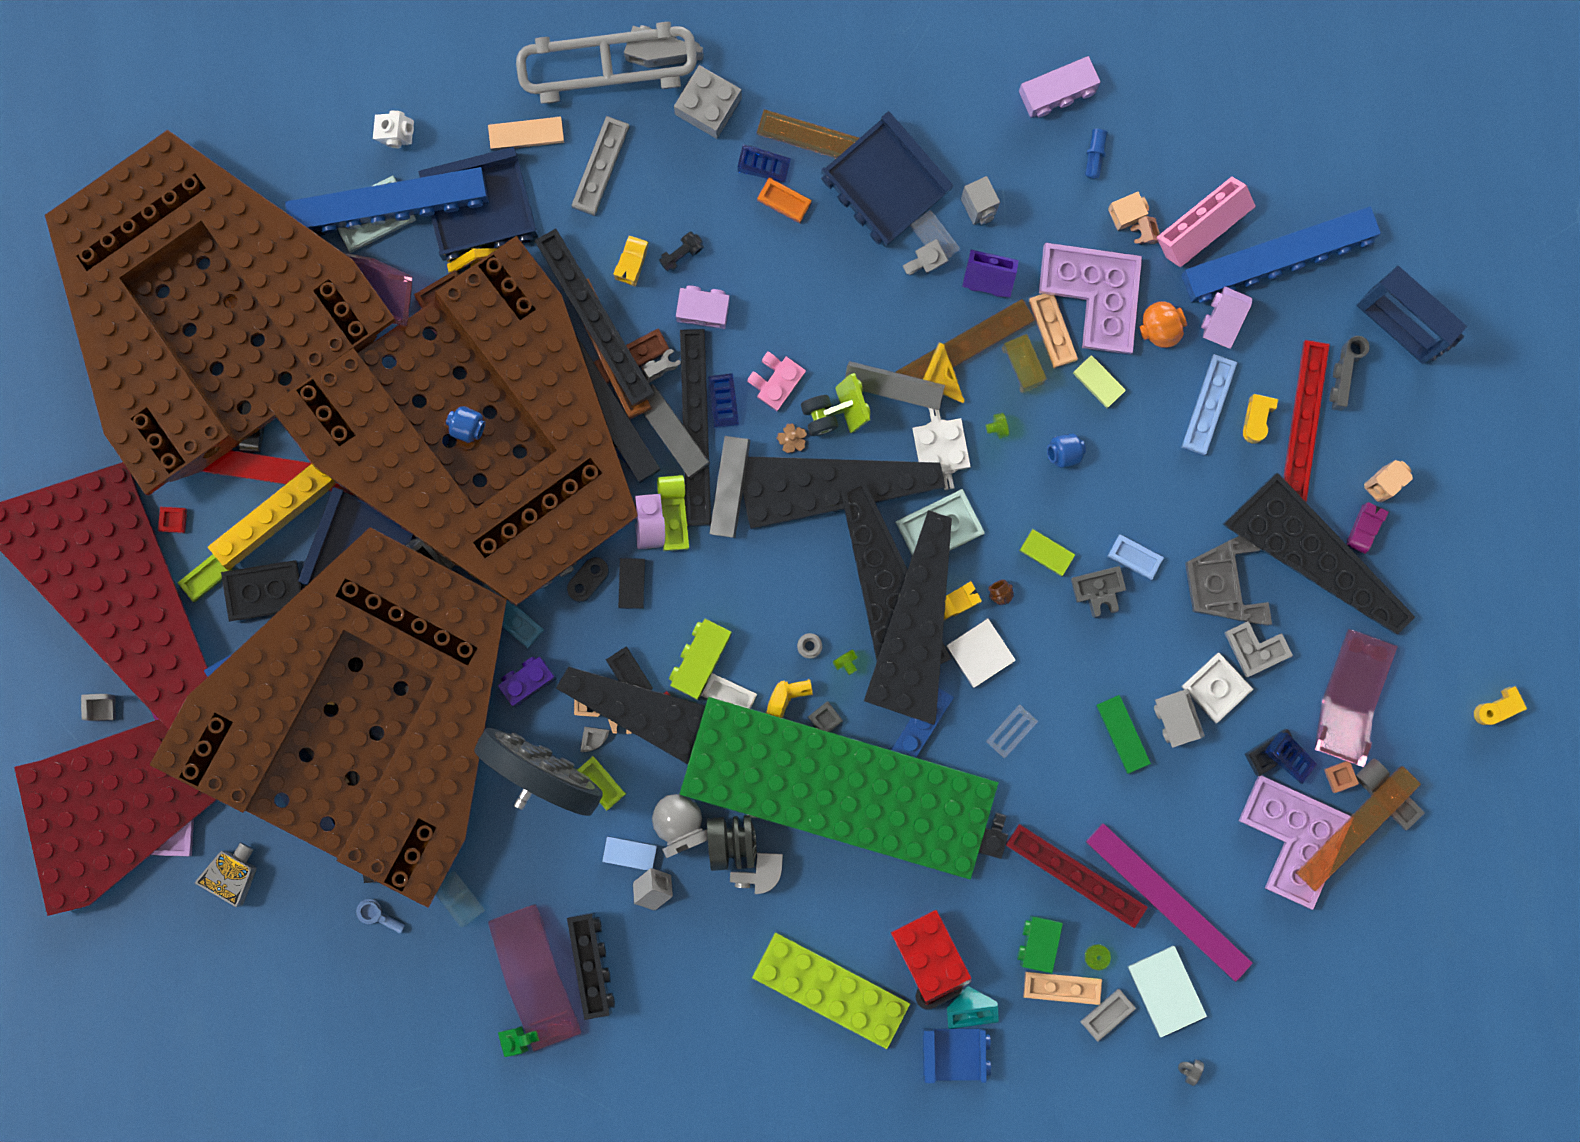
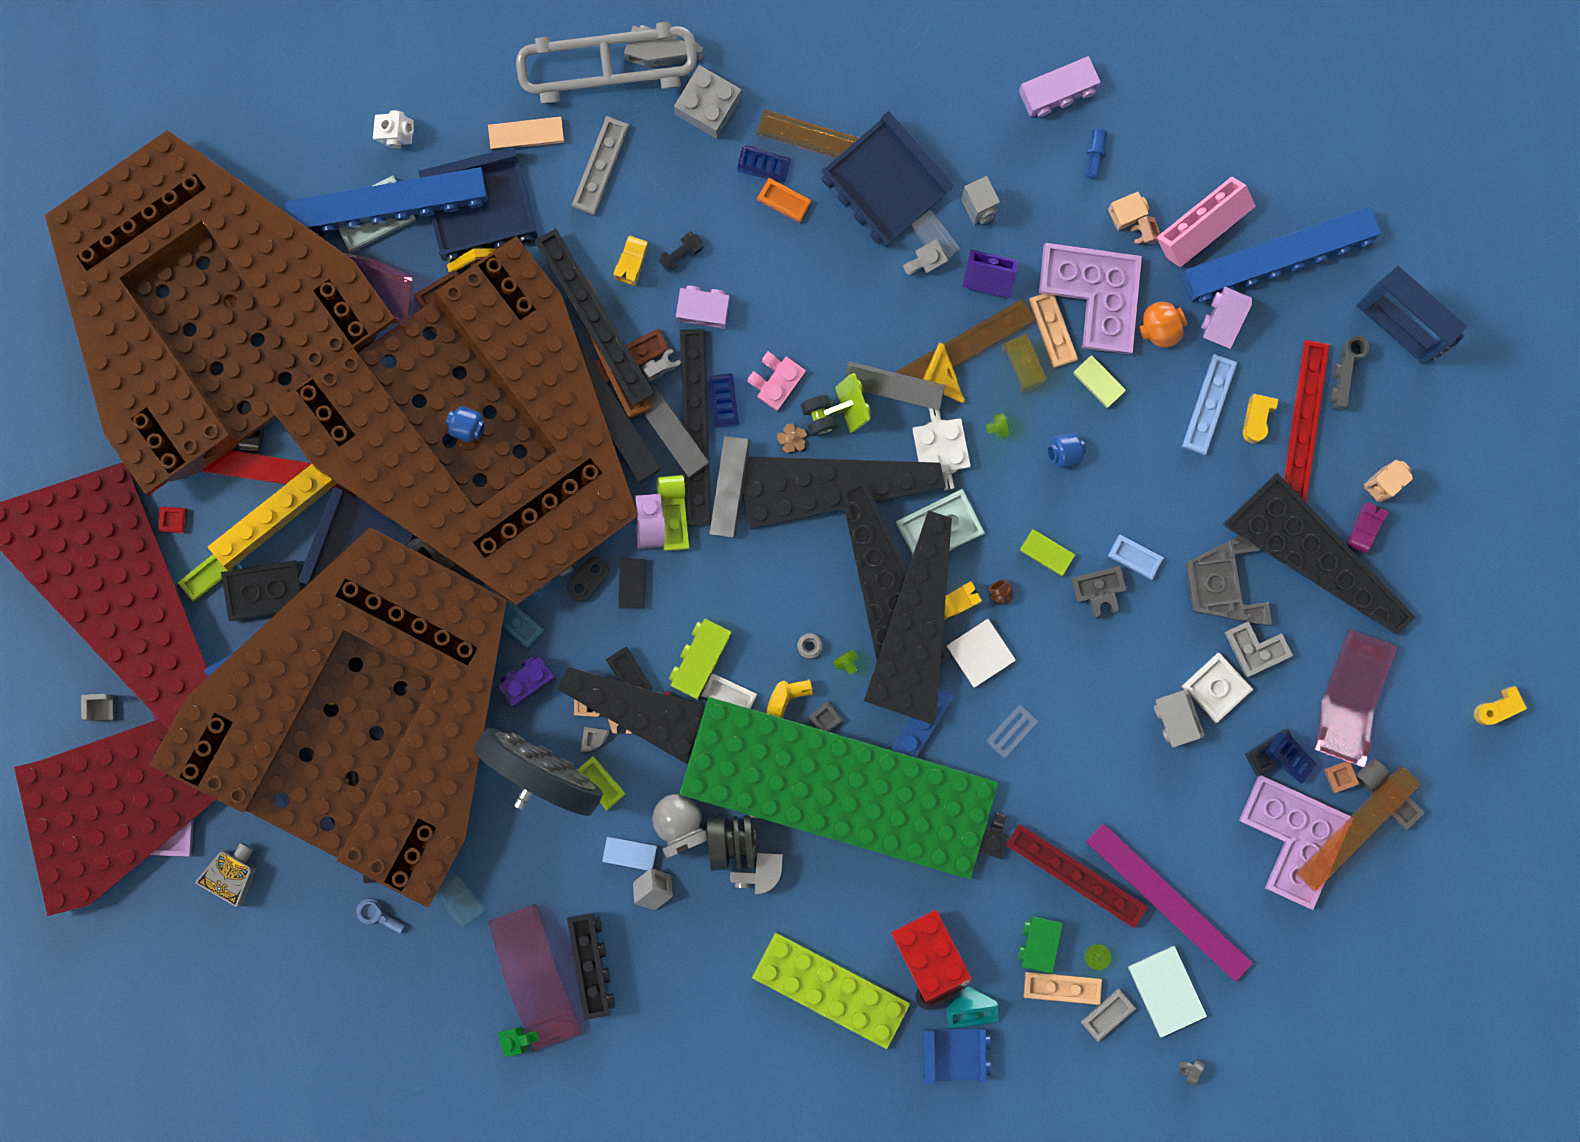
green tile [1096,695,1151,774] -> none

